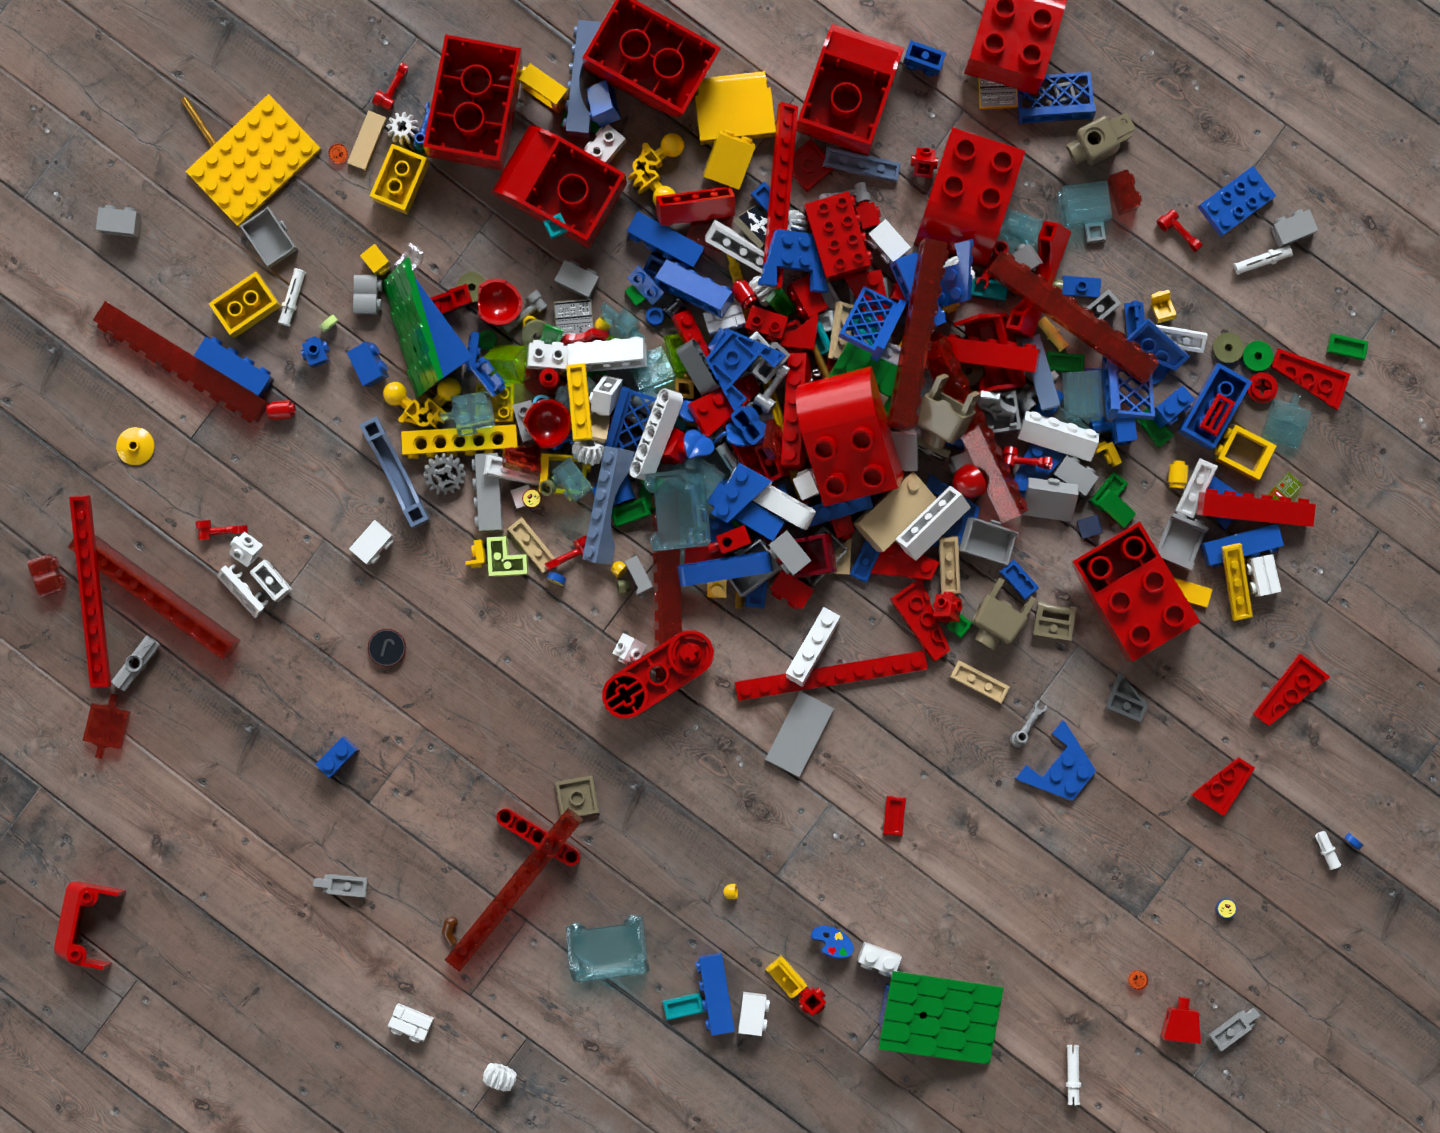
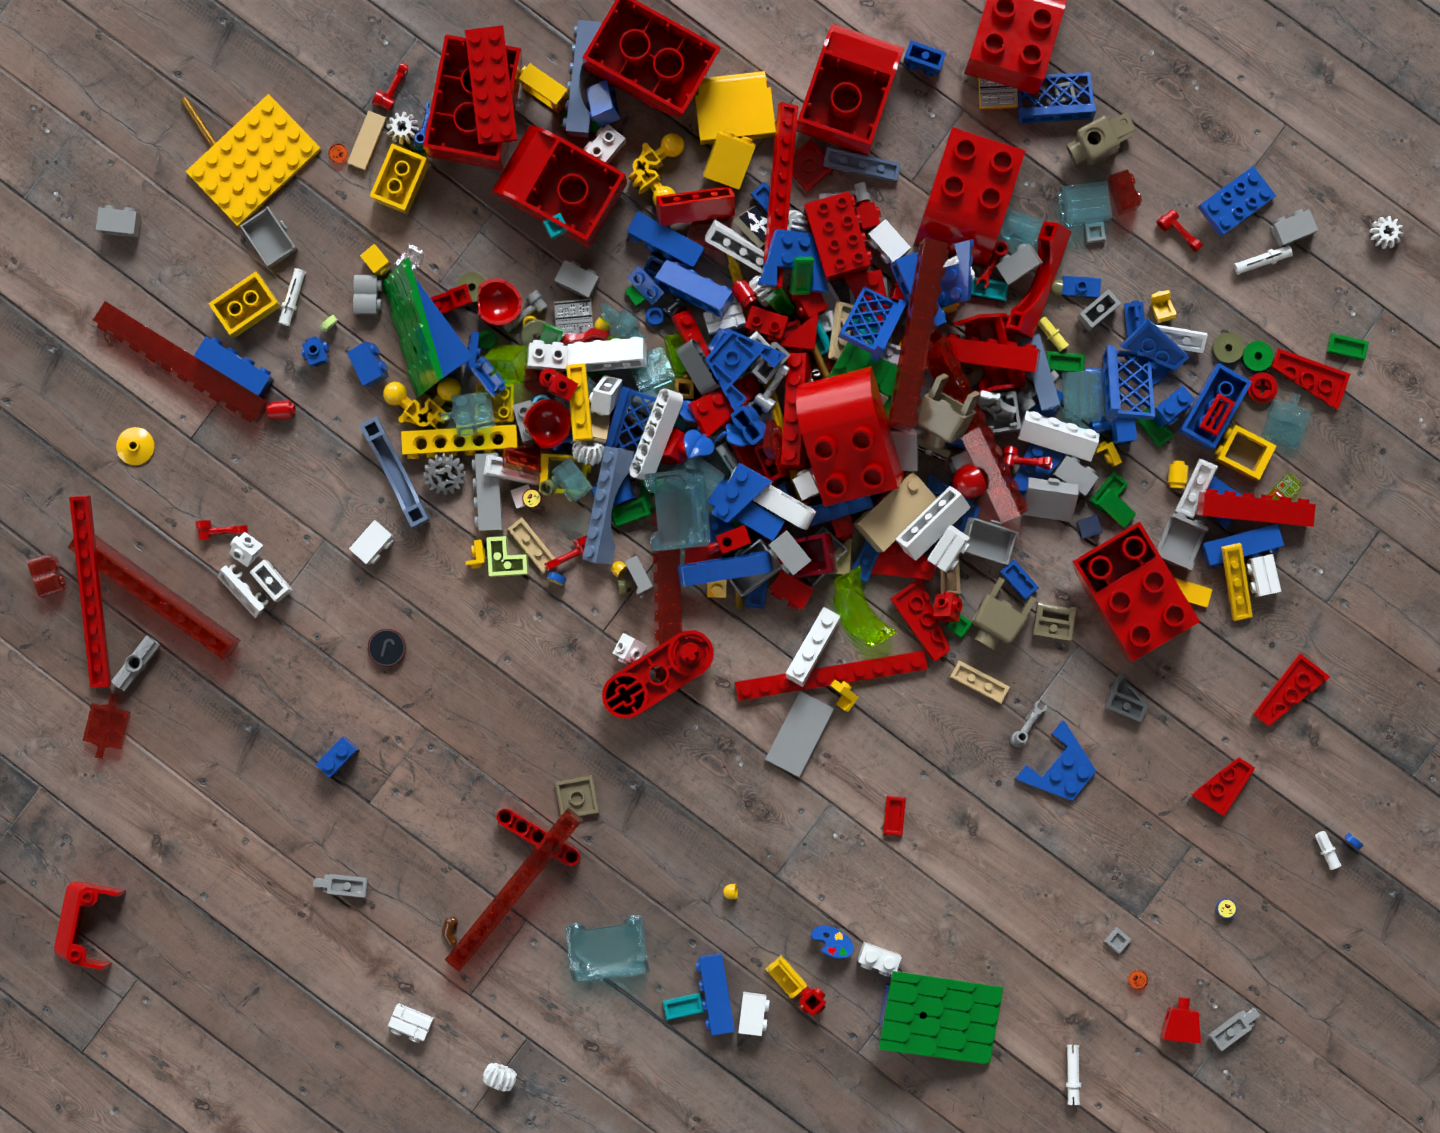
red brick [910,147,938,178] -> none
clear red brick [986,251,1160,384] -> none
none -> red plate [465,25,518,146]
none -> red brick [546,372,578,402]
none -> green tile [789,257,814,295]
none -> yellow bracket [830,679,859,712]
none -> clear neon green windscreen [833,566,897,647]
none -> white brick [927,525,970,572]
none -> light grey tile [1104,927,1132,955]
none -> white gear [1370,216,1404,249]

